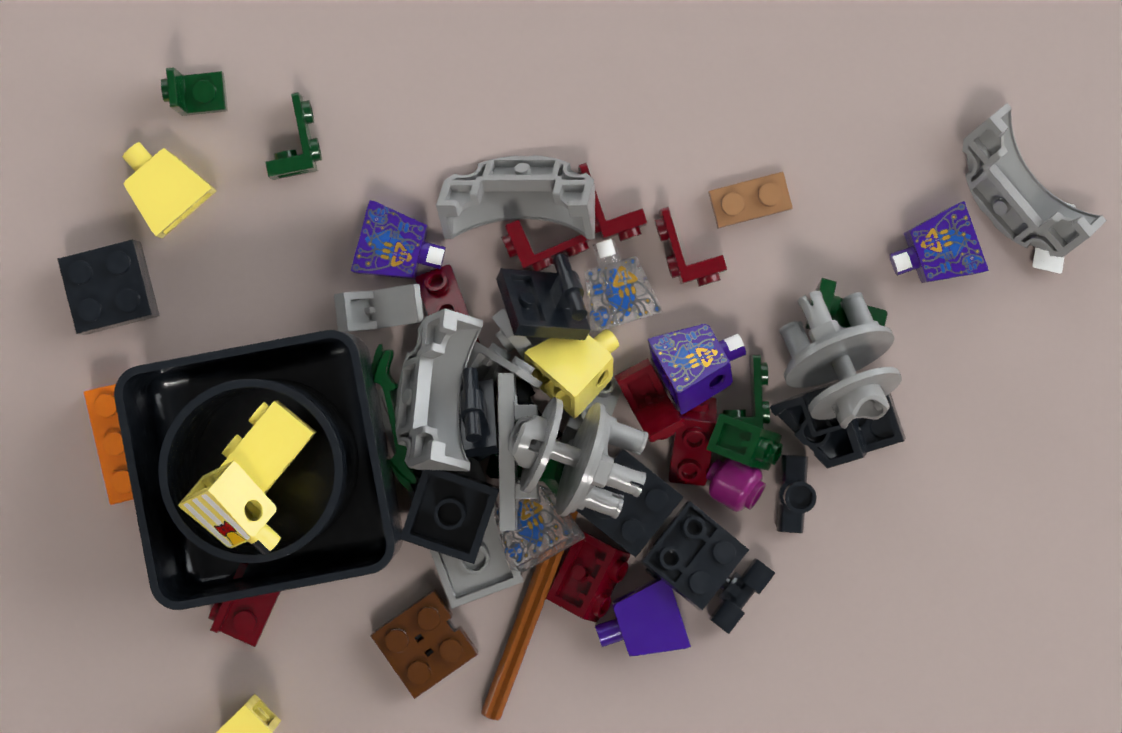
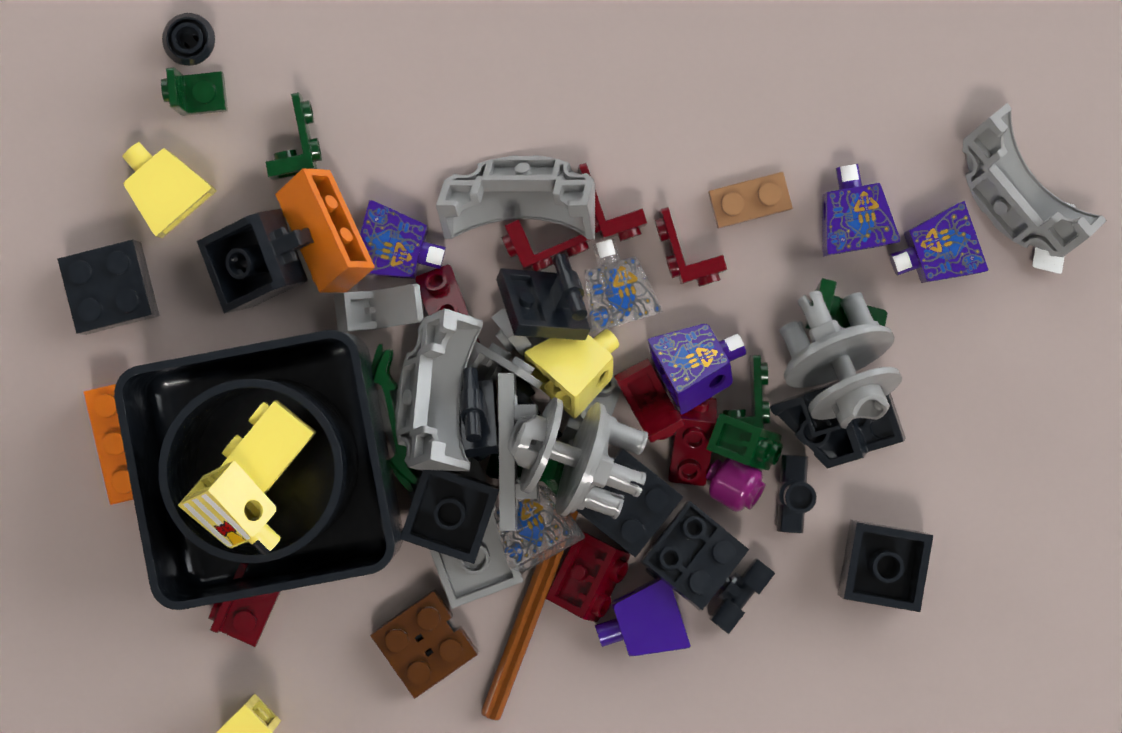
none -> black cone [162,13,215,66]
none -> black hinge [197,209,314,313]
none -> orange brick [275,168,375,293]
none -> torso [822,164,900,257]
none -> black brick [838,519,933,612]

